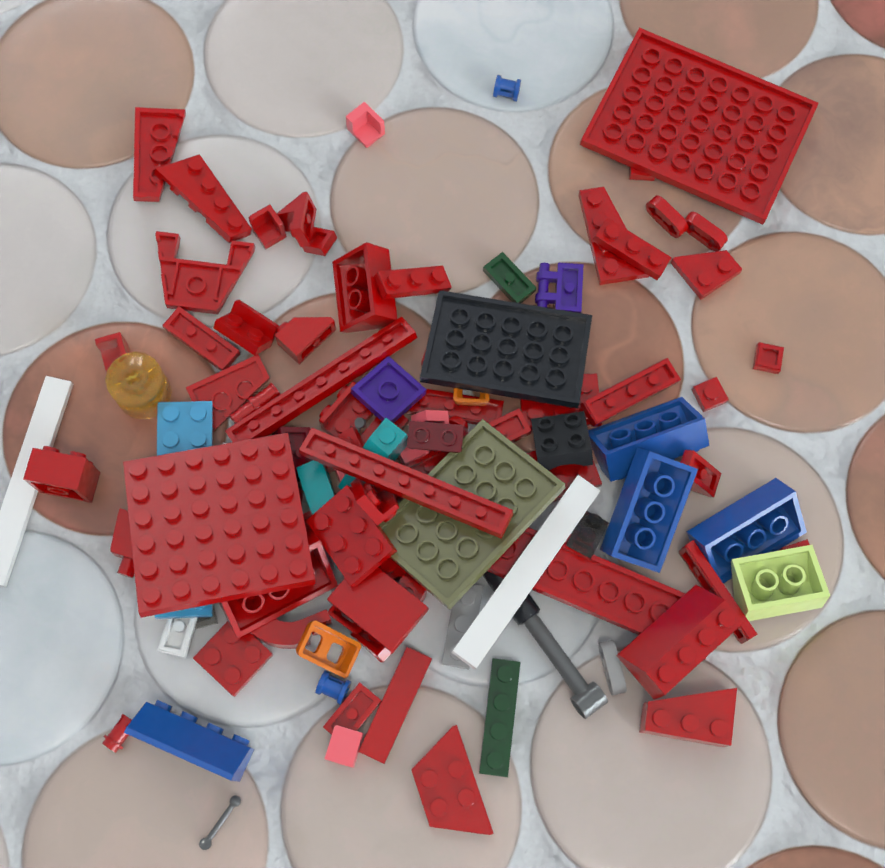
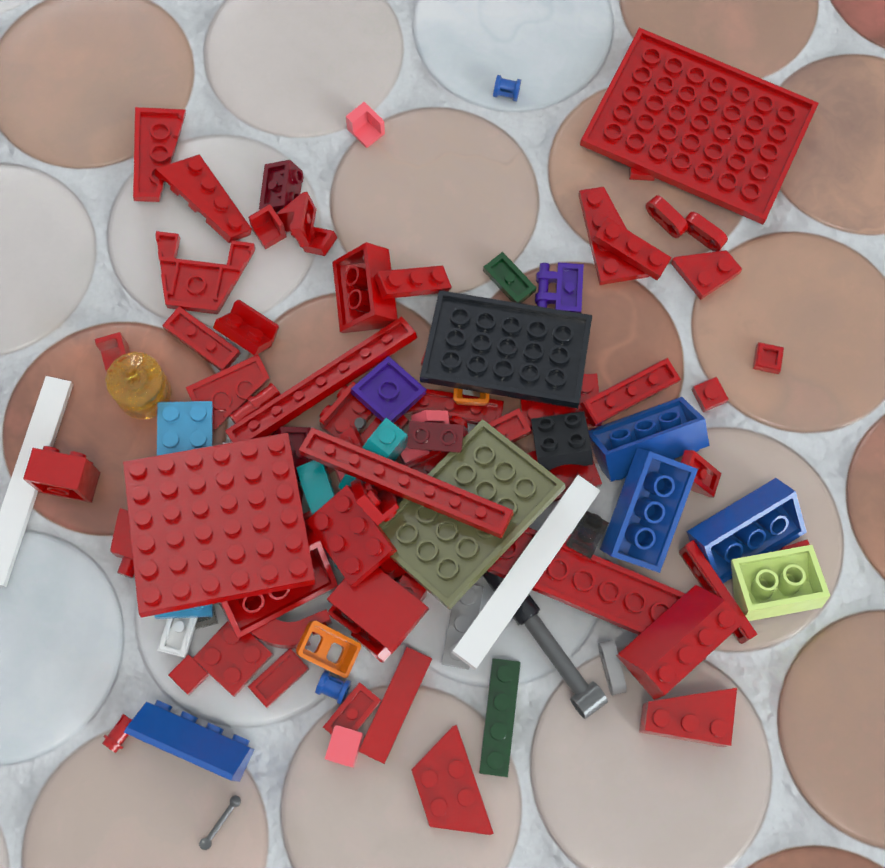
red slope [275,317,336,365] -> none
none -> red tile [168,654,209,695]
none -> red tile [248,648,309,708]
none -> dark red bracket [259,160,304,212]

